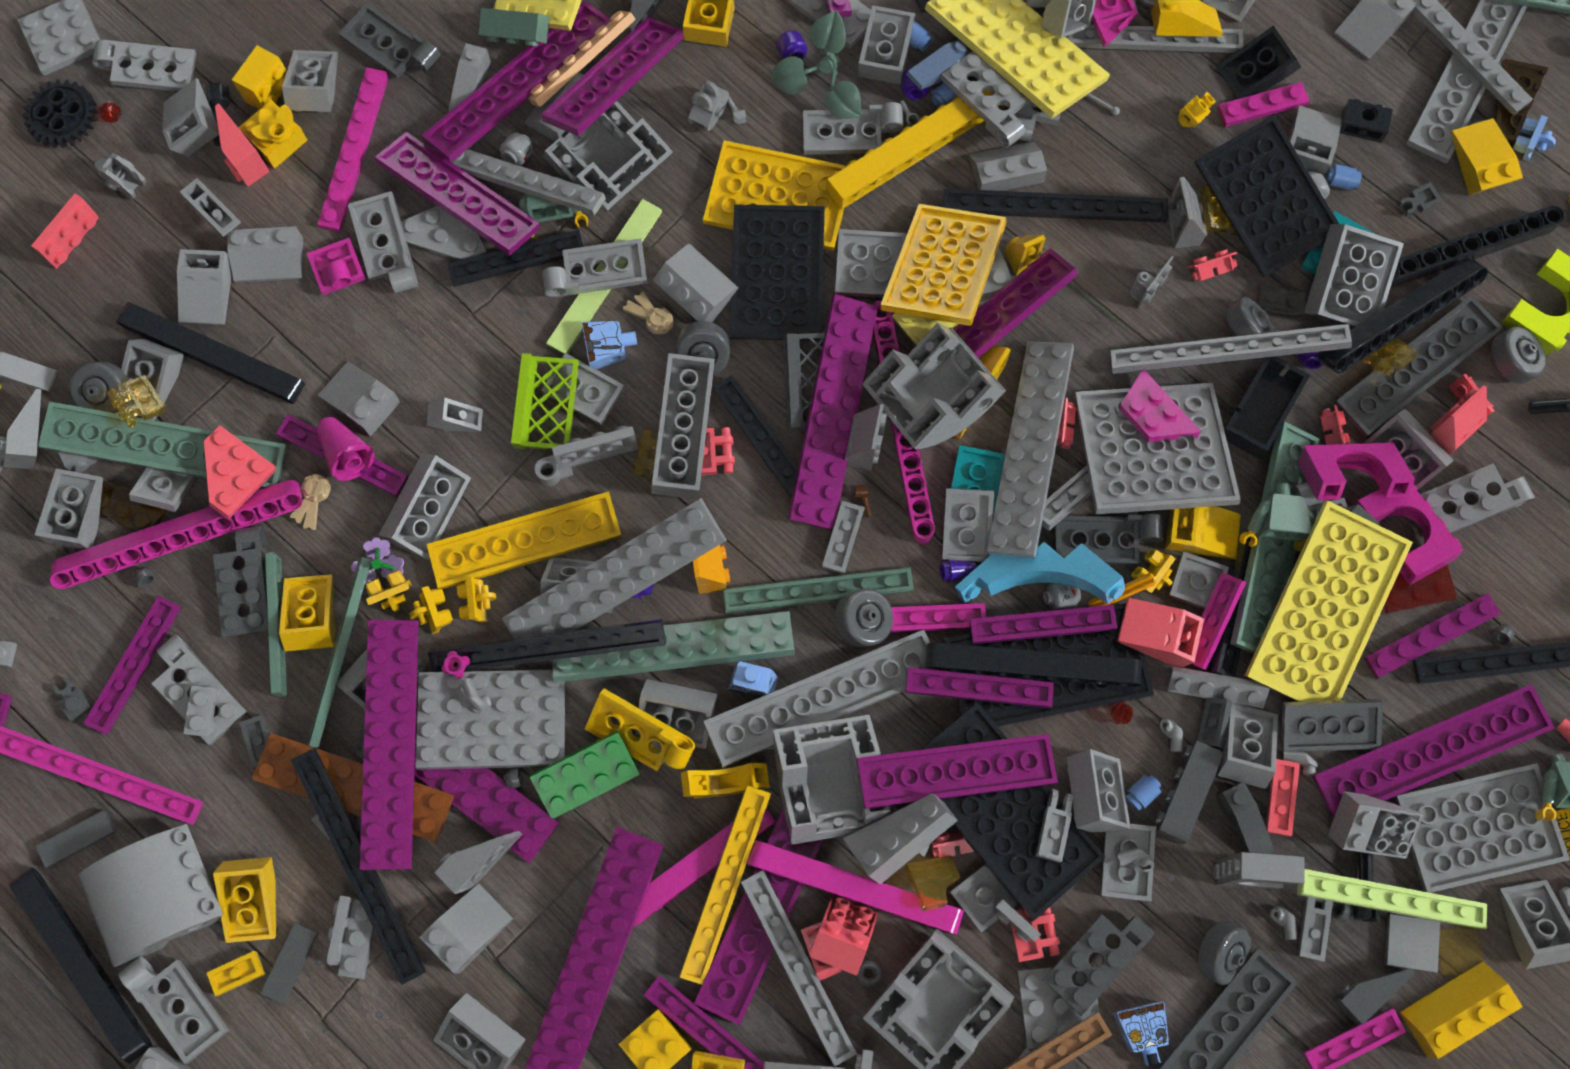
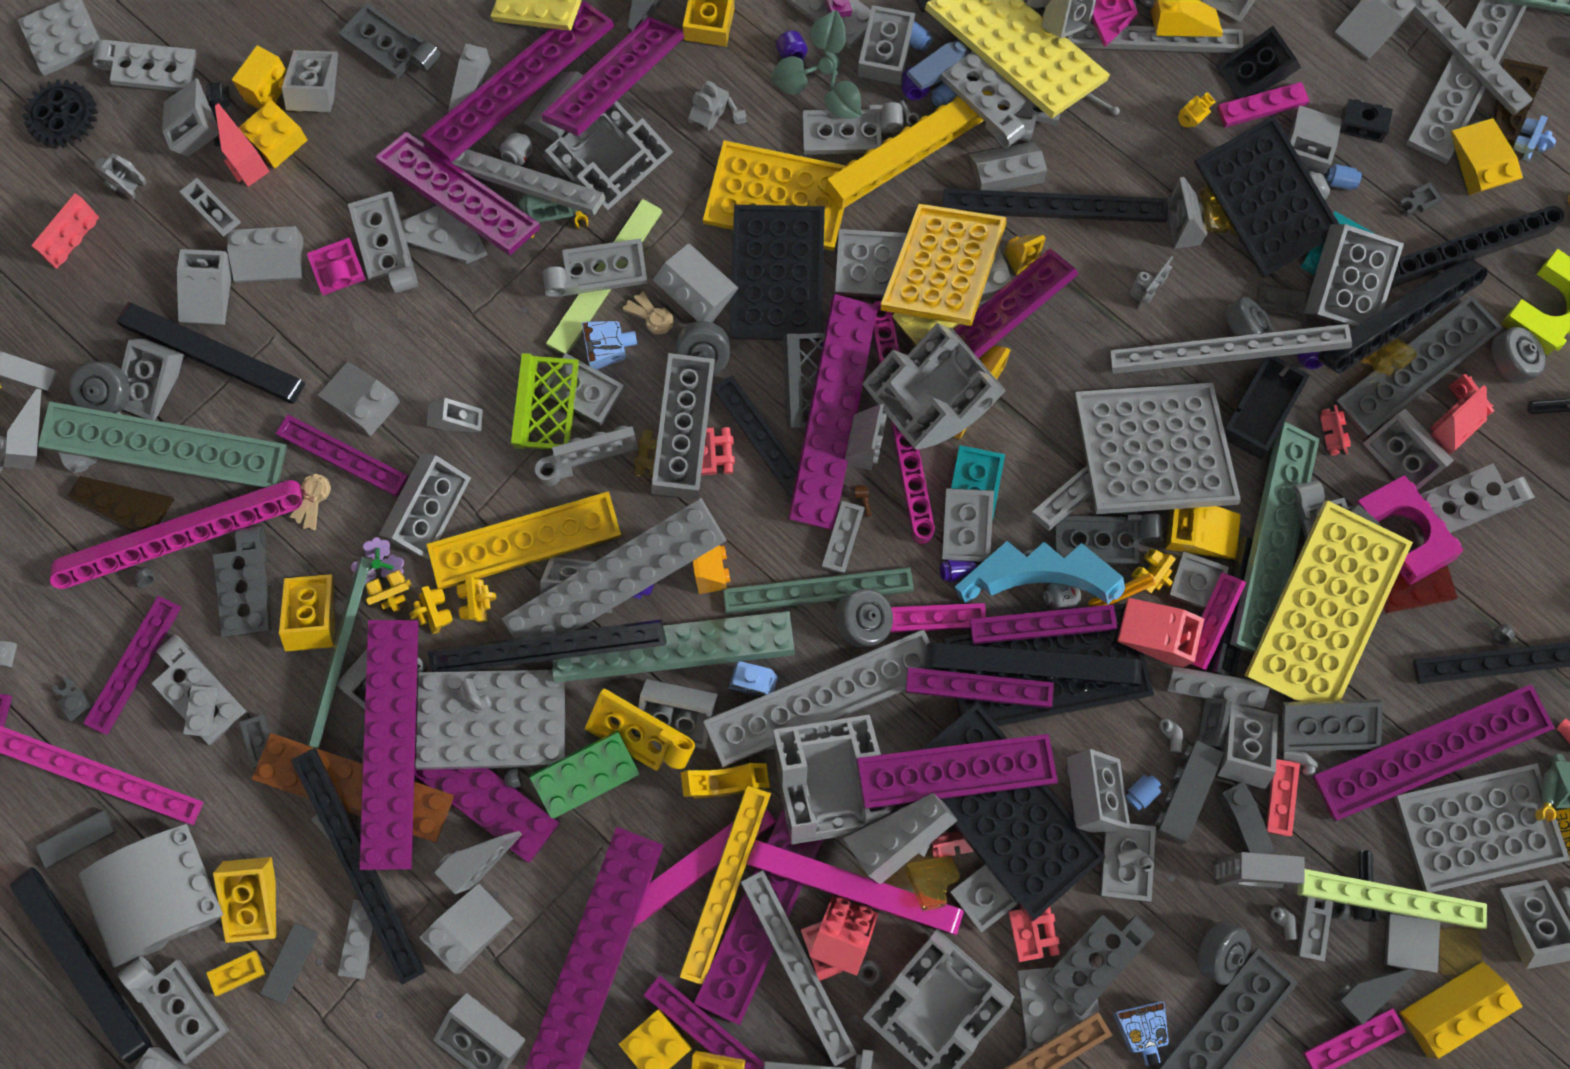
light grey slope [35,469,103,550] -> none
clear red plate [98,102,121,123] -> none
clear yellow plate [107,375,167,427] -> none
light grey plate [129,468,196,512] -> none
coral plate [204,426,276,520] -> none
yellow plate [250,104,293,144] -> none
sand green tile [265,552,287,697] -> none
dark pink cone [316,417,375,481] -> none
dark pink plate [317,67,389,233] -> none
light grey hinge [327,896,356,966] -> none
dark pink plate [442,651,470,679] -> none
black plate [447,229,584,287] -> none
sand green brick [479,8,549,47] -> none
light nougat plate [528,11,636,107] -> none
light grey plate [987,341,1074,559] -> none
light grey plate [993,899,1041,943] -> none
light grey hinge [1035,789,1073,863] -> none
coral hinge [1056,398,1076,449] -> none
clear red plate [1111,701,1133,725] -> none
dark pink wing [1120,370,1201,442] -> none
coral hinge [1187,249,1237,282] -> none
sand green torso [1239,483,1315,552] -> none
dark pink arch [1298,443,1415,500] -> none
light grey slope [1328,791,1423,859] -> none
magenta plate [1363,593,1501,679] -> none

